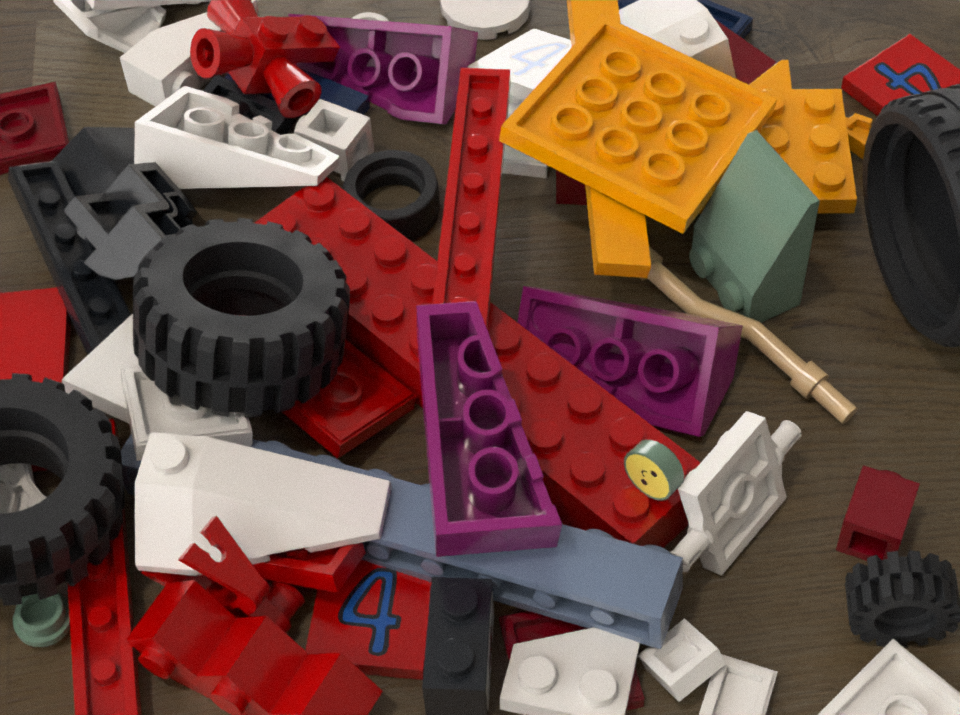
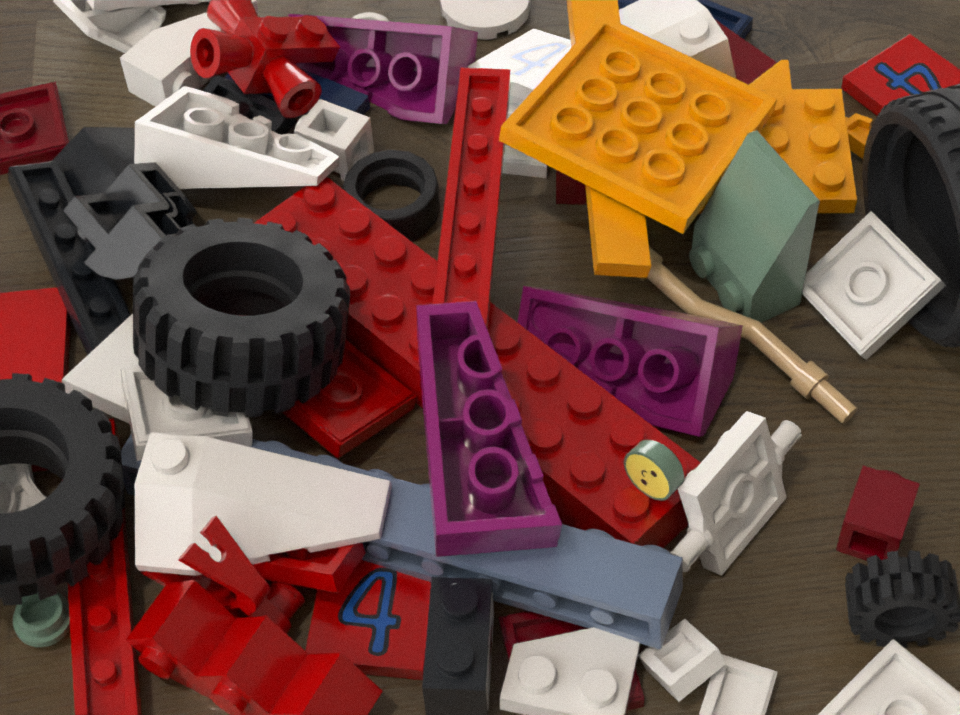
none -> white tile [802,211,946,360]

